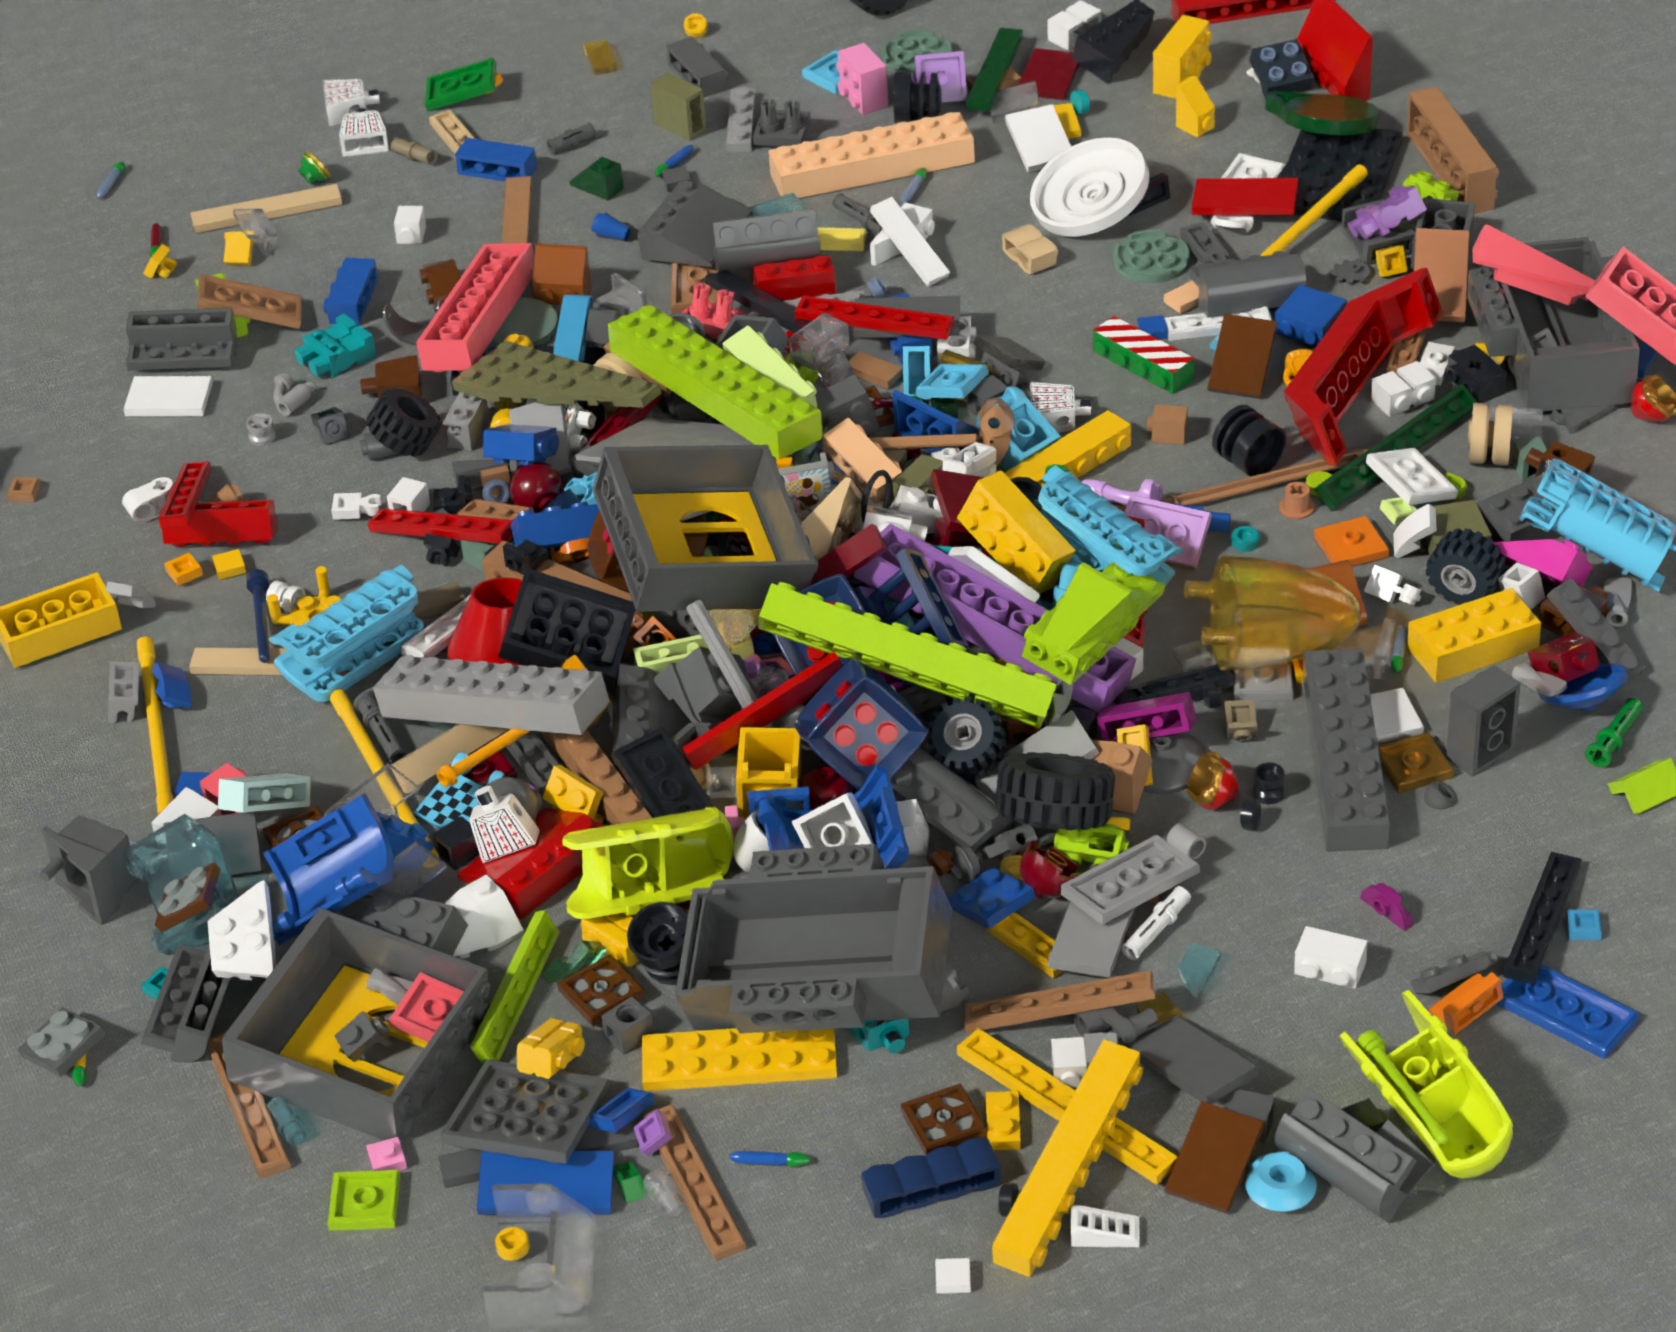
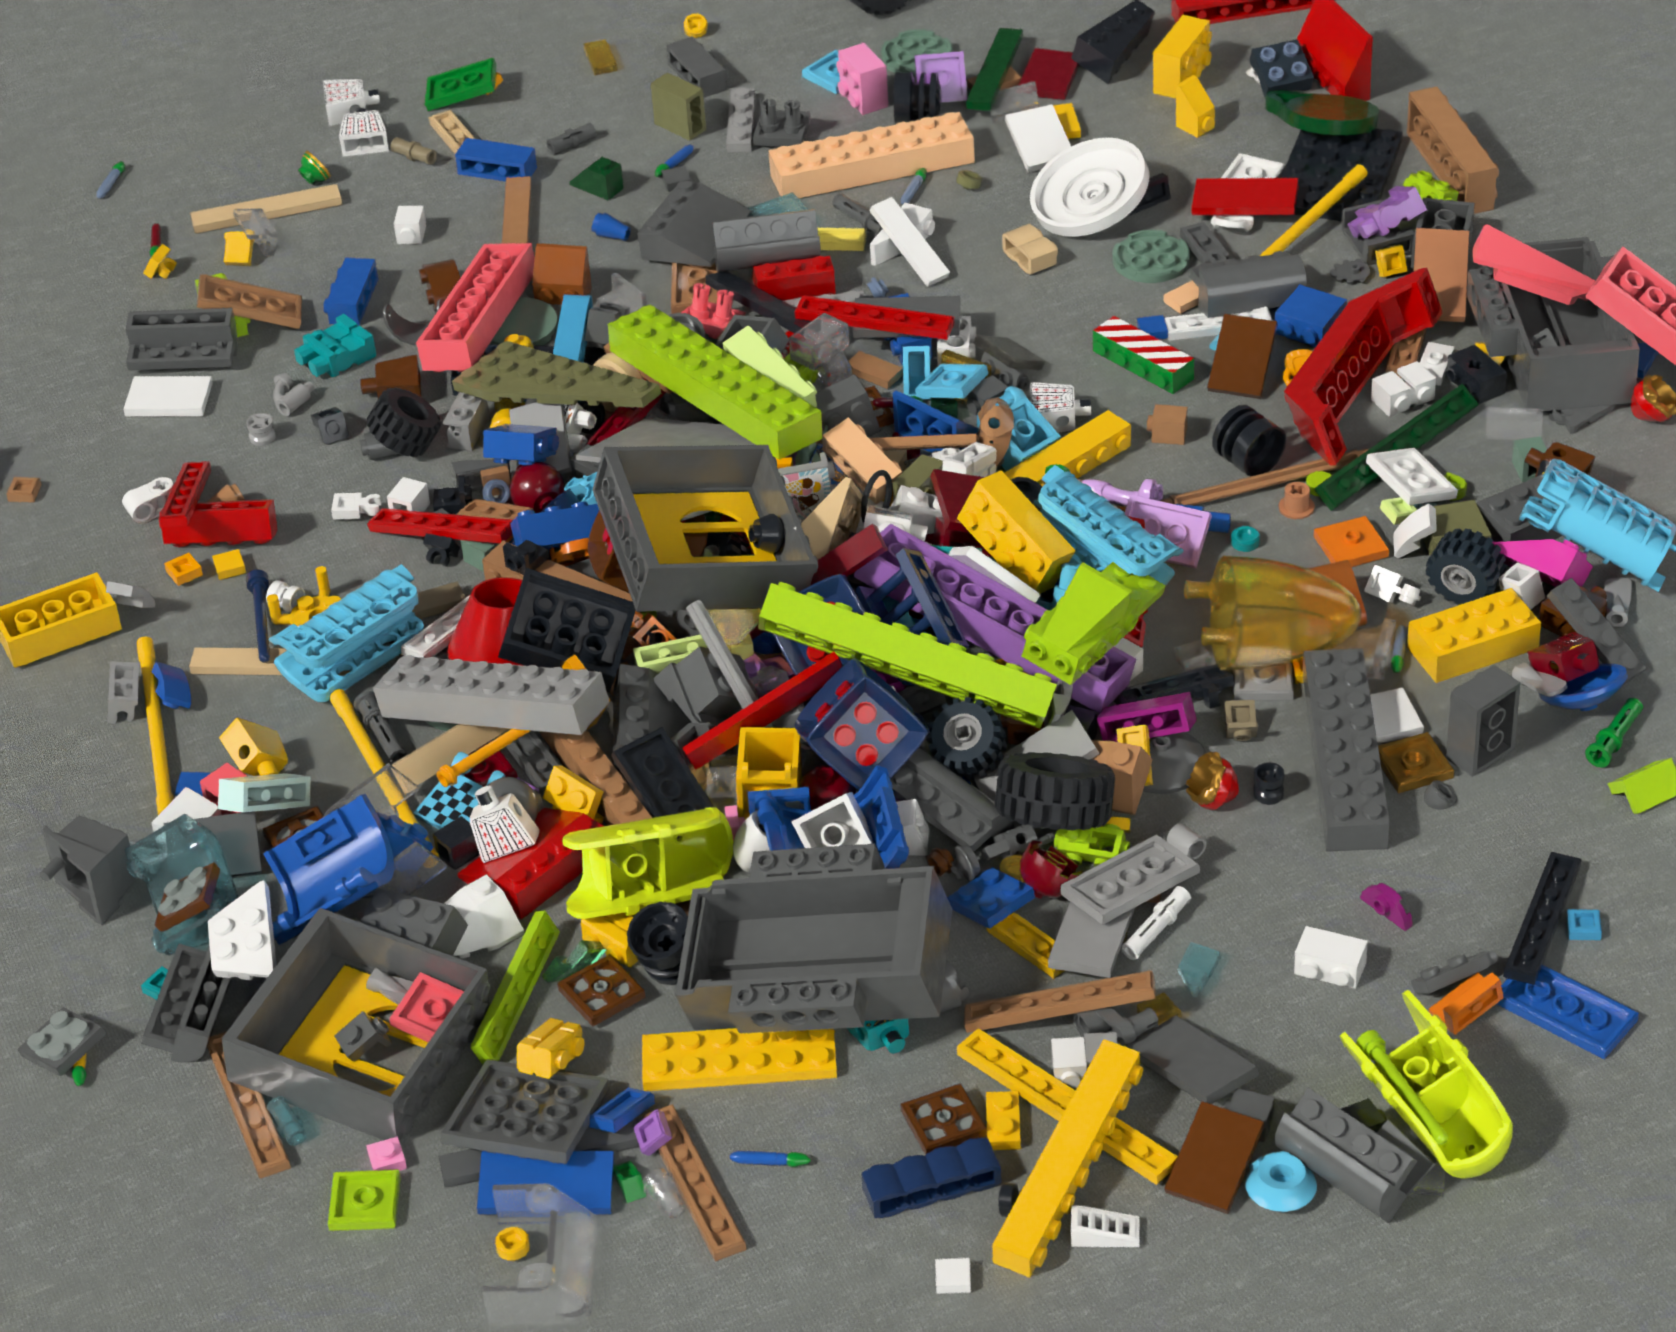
dark grey brick [601,997,654,1055] -> none
white piece [1048,0,1101,50] -> none
teal tile [1070,89,1090,115] -> none
black tile [1240,799,1261,831] -> none
tan wheel [1467,403,1513,466] -> none
none -> yellow torso [219,717,288,776]
none -> black cone [748,514,784,553]
none -> olive tile [956,170,982,190]

